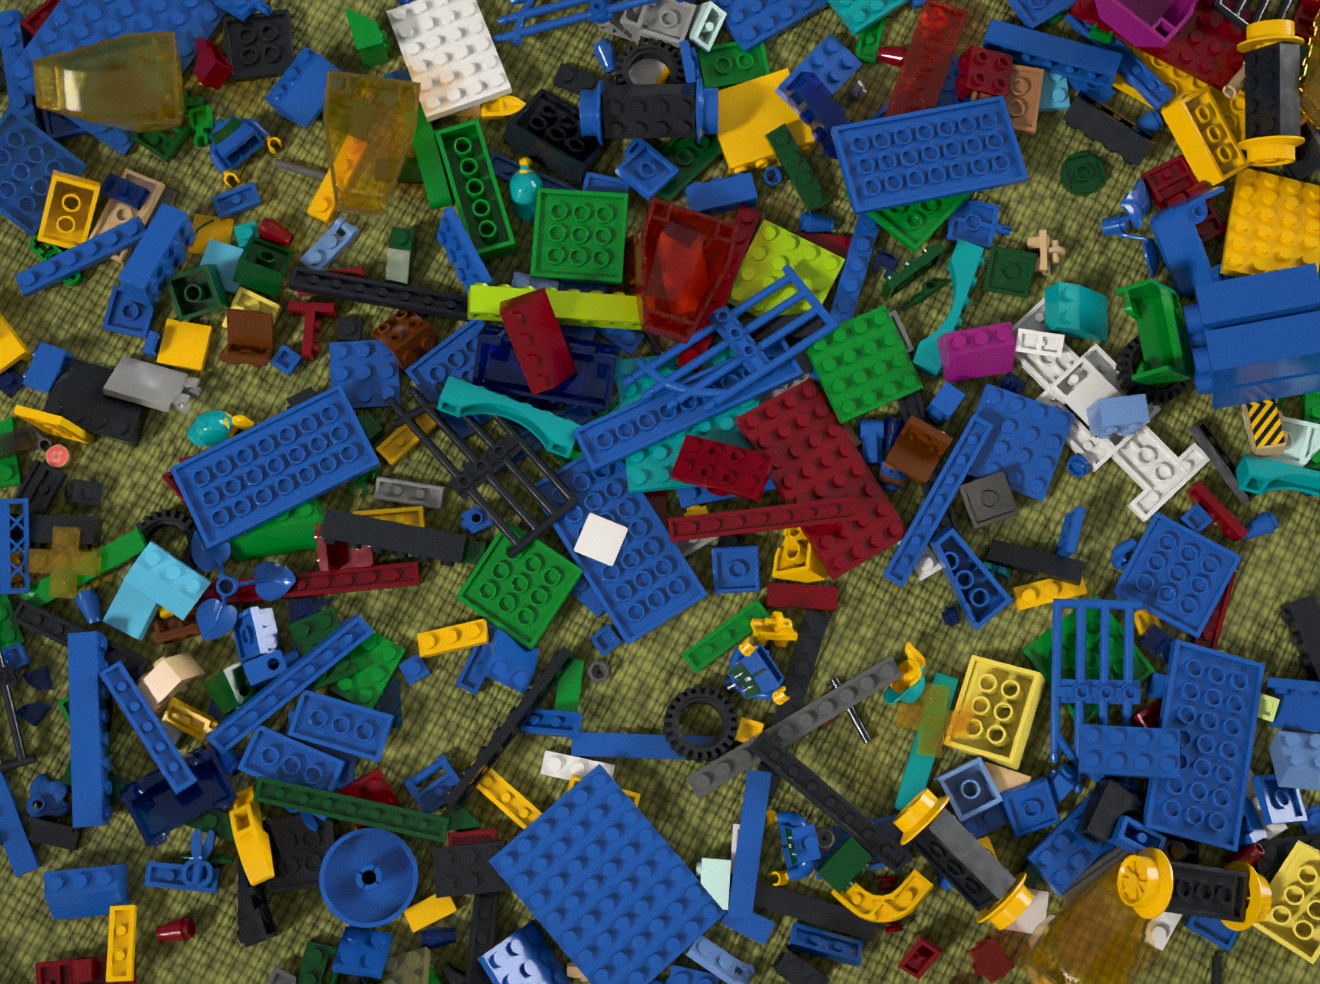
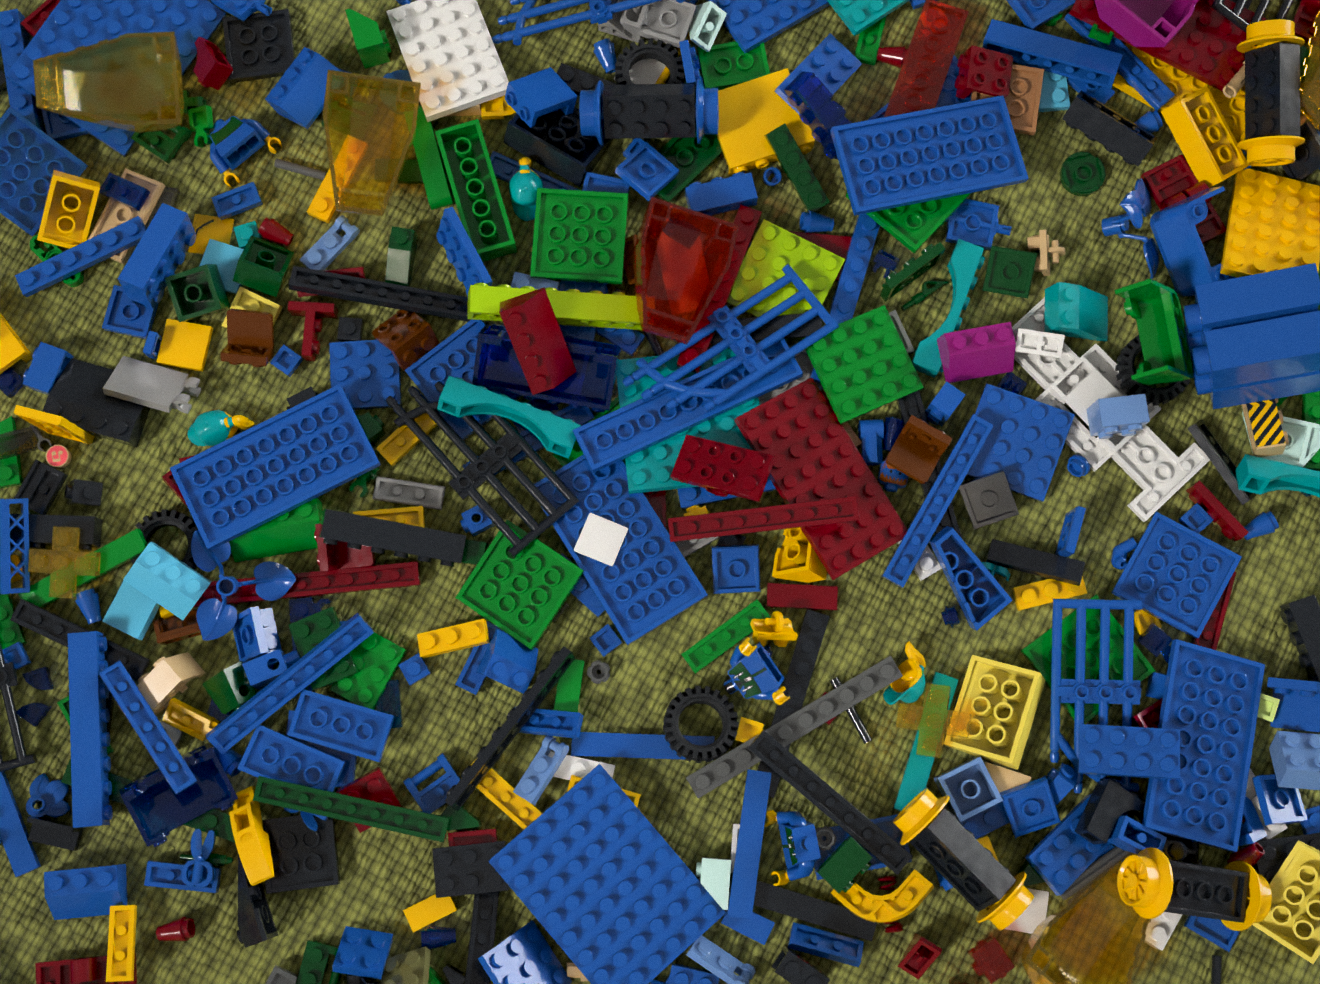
blue piece [319,828,418,928] -> none
dark grey plate [847,79,868,100] -> none
none -> blue panel [505,67,577,128]
none -> medium blue plate [513,735,569,806]

